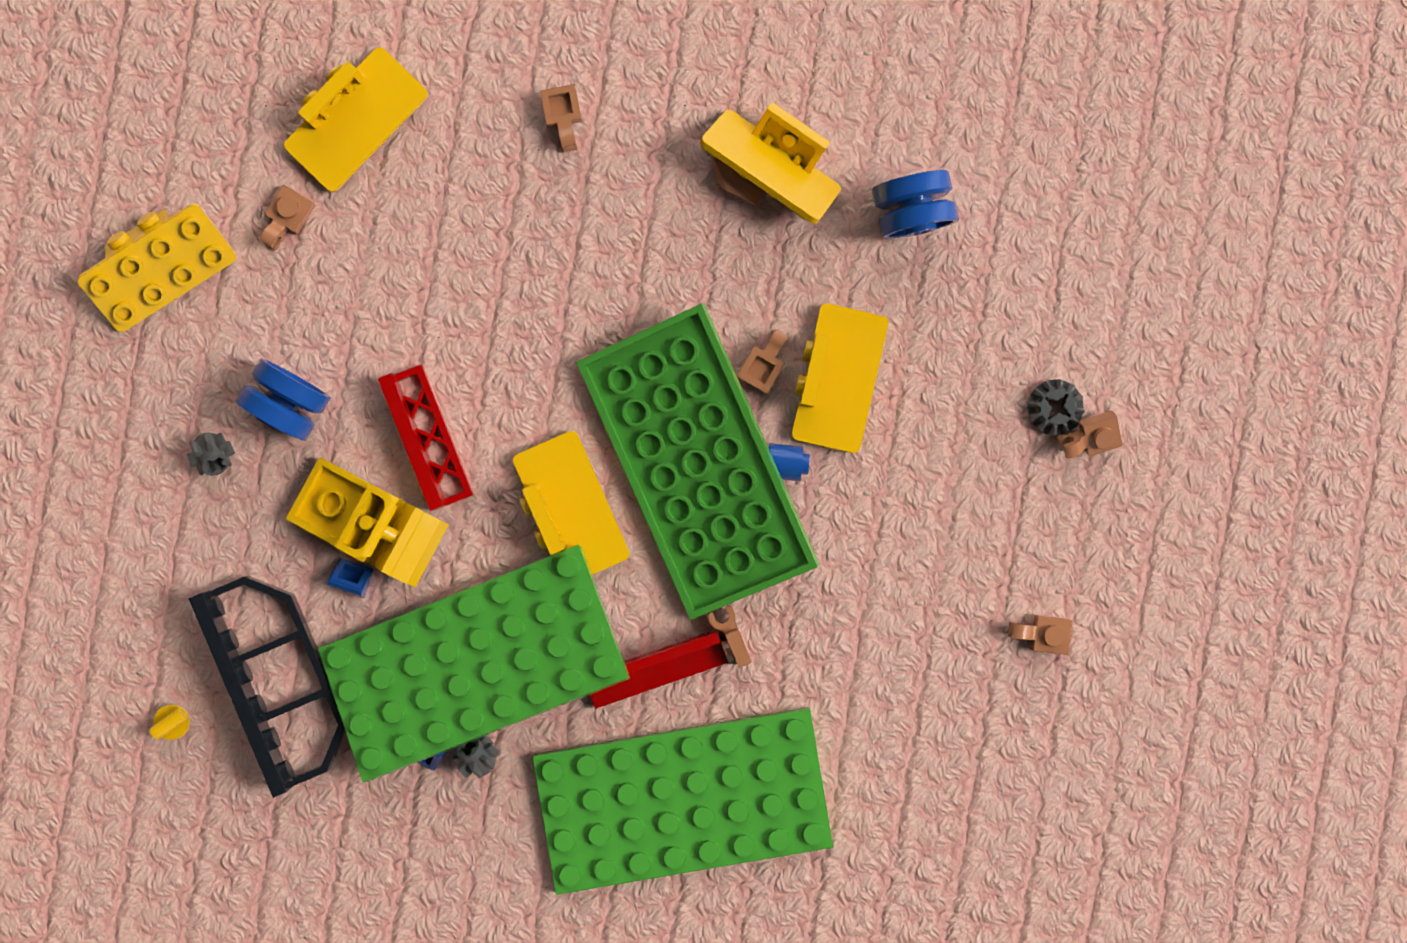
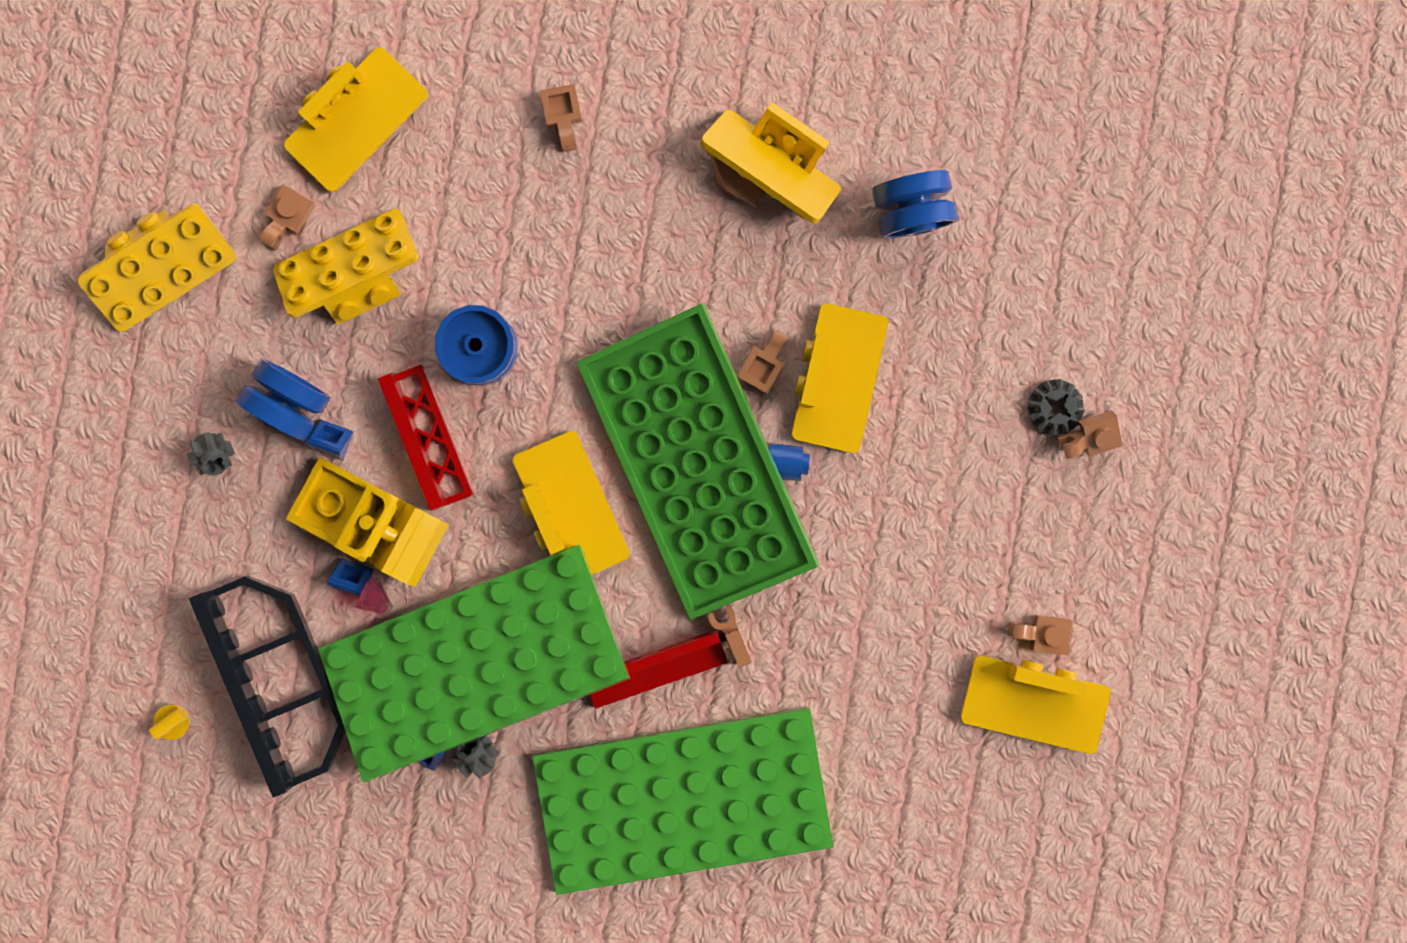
none -> yellow bracket [273,208,419,325]
none -> blue slope [306,419,353,461]
none -> clear pink slope [355,578,393,614]
none -> blue wheel [435,305,518,386]
none -> yellow bracket [960,655,1111,754]

